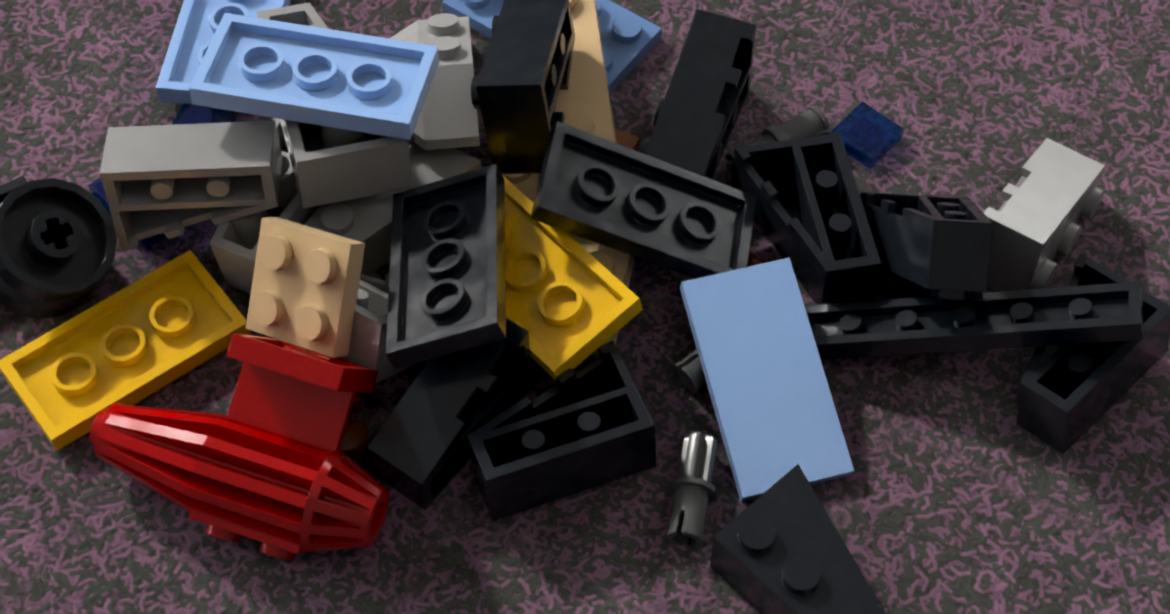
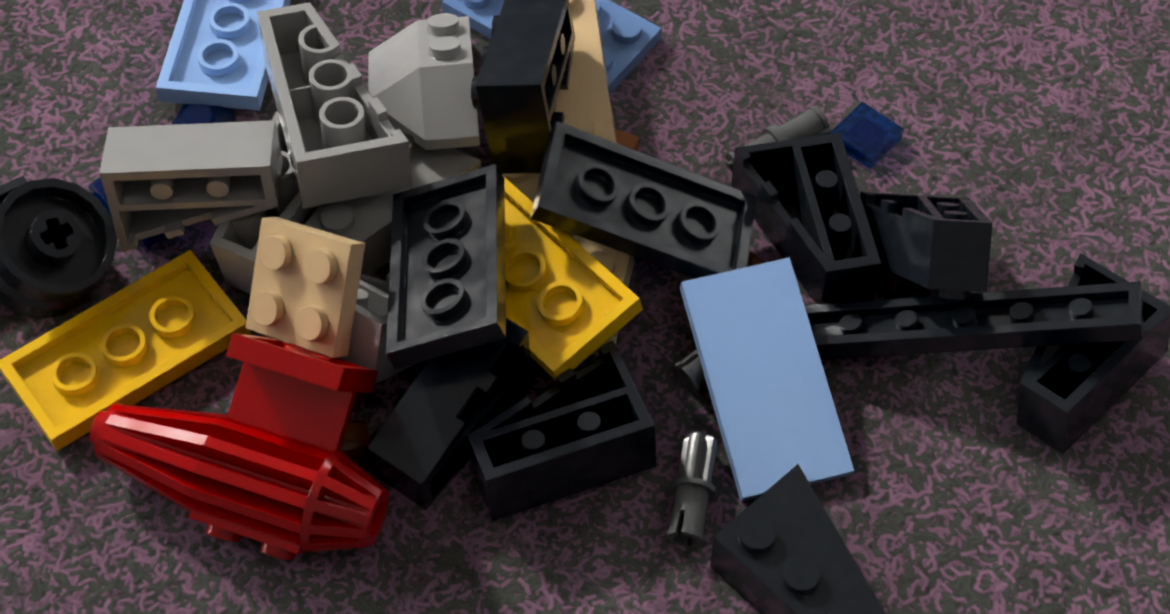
light blue plate [189,13,439,140] -> none
black wedge [638,9,756,180] -> none
light grey wedge [984,138,1105,291] -> none

